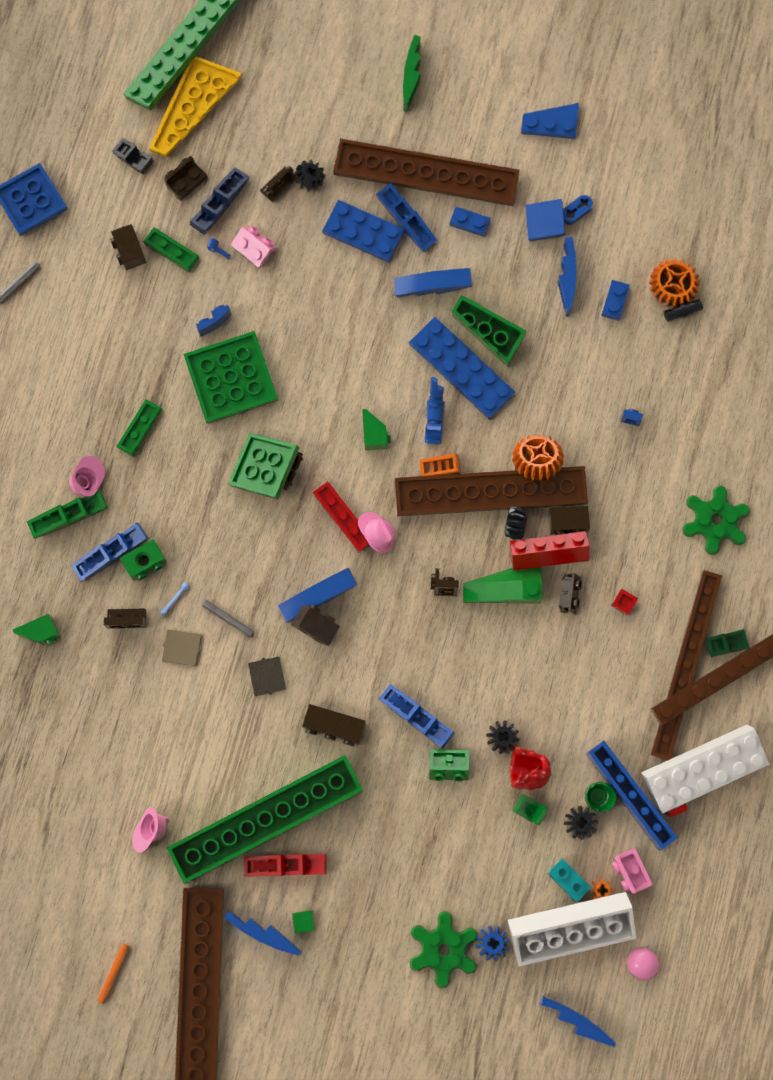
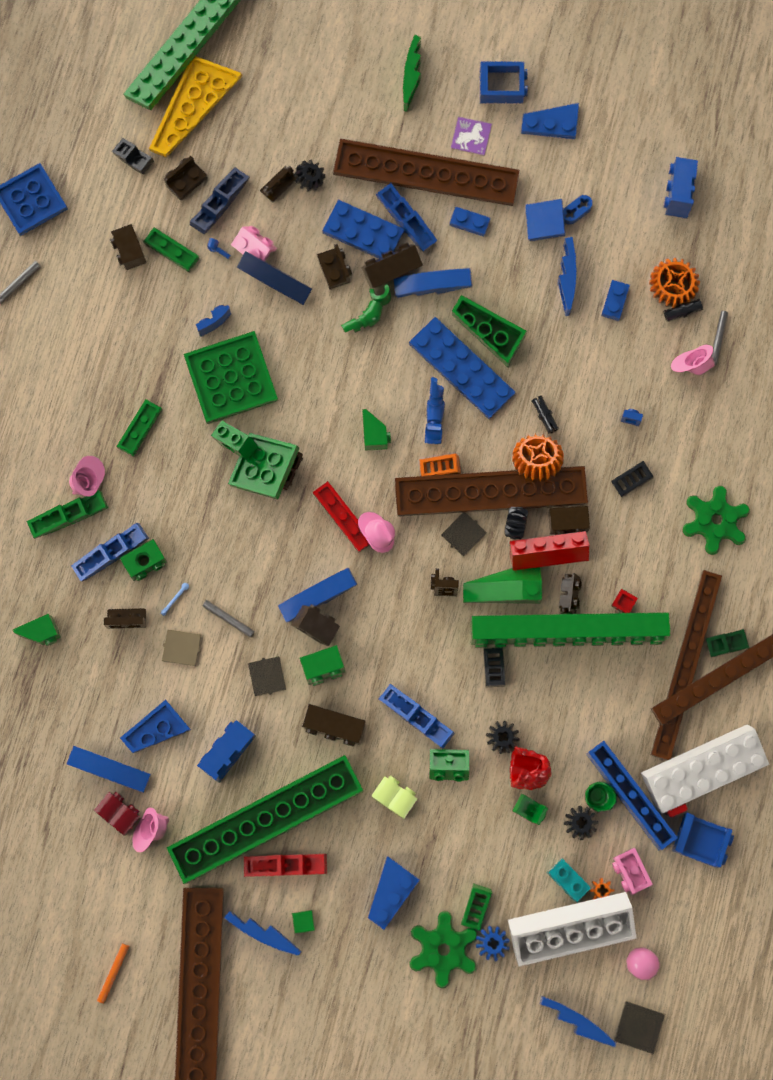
none -> blue slope [66,746,151,793]
none -> dark red brick [94,791,141,836]
none -> blue wing [120,700,191,753]
none -> blue wedge [197,720,256,783]
none -> green brick [211,420,258,461]
none -> dark blue slope [237,251,312,305]
none -> green brick [300,645,345,686]
none -> dark brown bracket [317,244,352,290]
none -> green piece [341,284,391,333]
none -> dark brown brick [361,243,423,289]
none -> blue wedge [368,856,419,930]
none -> yellowish green brick [371,776,417,819]
none -> clear smoke piece [441,512,487,557]
none -> medium lavender sticker [451,117,492,155]
none -> green slope [461,884,492,931]
none -> green brick [470,612,670,648]
none -> blue window [480,61,528,104]
none -> black slope [483,648,506,688]
none -> black pin [531,395,559,434]
none -> black slope [611,461,654,497]
none -> clear smoke tile [614,1001,665,1054]
none -> blue wedge [663,157,698,219]
none -> bright pink piece [671,345,715,375]
none -> blue panel [672,813,734,868]
none -> flat silver bar [712,311,728,366]

